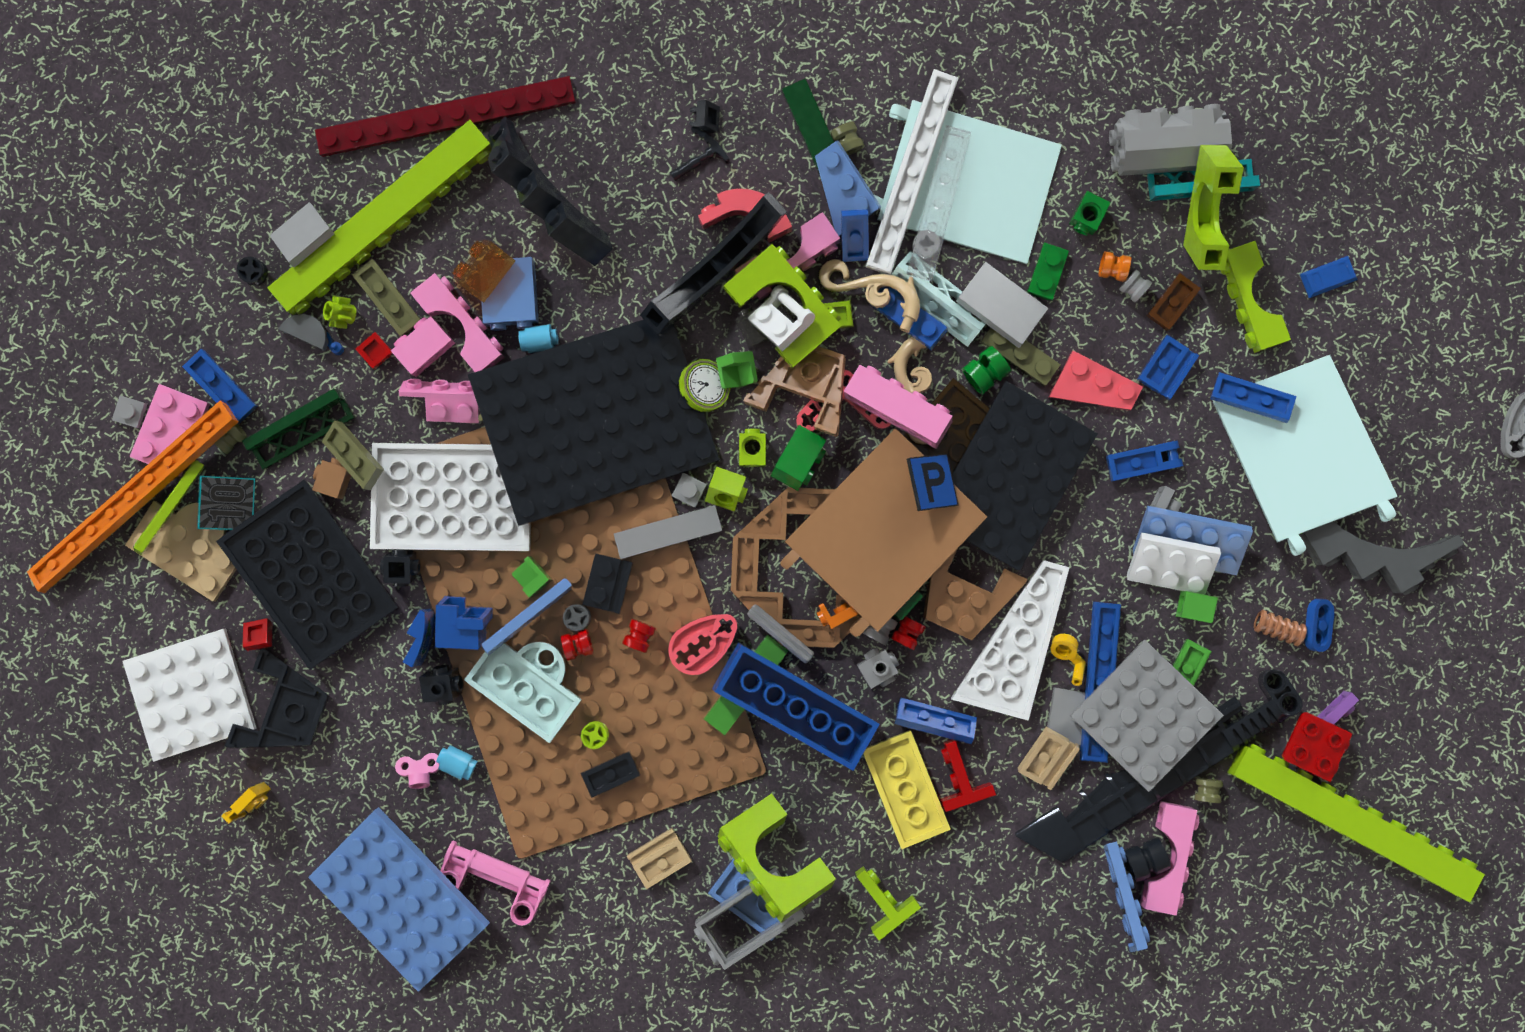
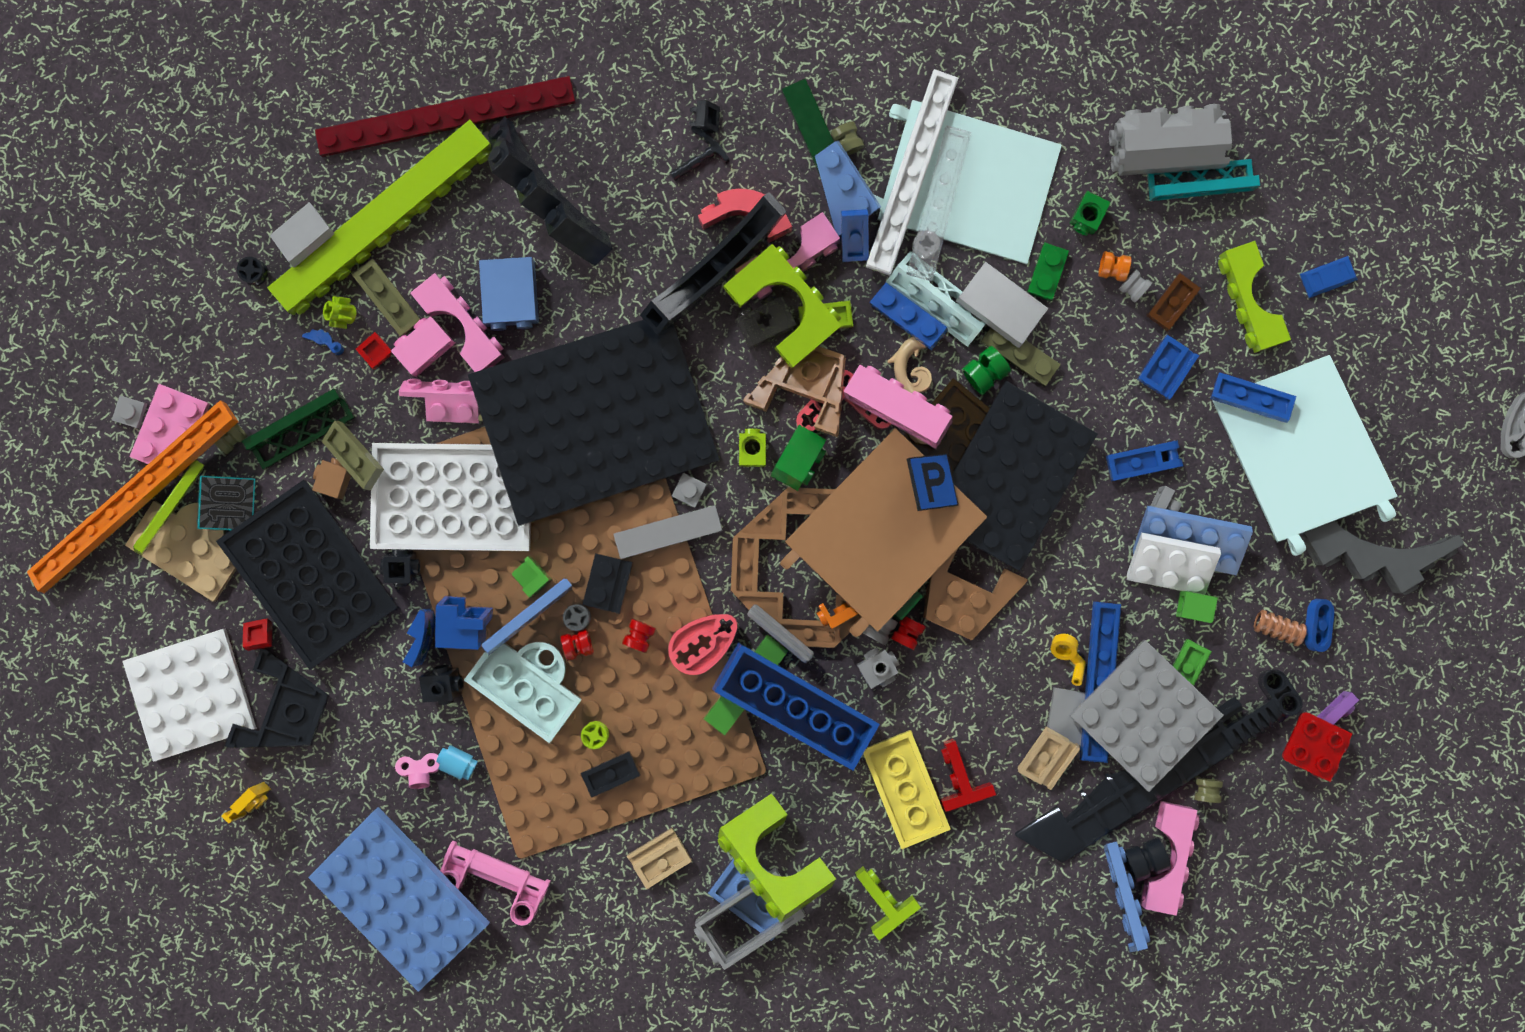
blue plate [182,349,258,424] -> none
dark grey tile [278,314,329,352] -> none
clear orange bracket [452,239,516,303] -> none
medium azure brick [519,324,558,353] -> none
tile [679,359,730,412] -> none
lime brick [705,467,748,512] -> none
bright green panel [716,351,758,389] -> none
white plate [748,285,815,351] -> none
tan plant [819,259,920,333] -> none
blue plate [895,697,977,744] -> none
white wing [951,561,1069,720] -> none
coral wing [1048,351,1143,411] -> none
lime arch [1183,145,1244,270] -> none
lime brick [1227,744,1485,902] -> none

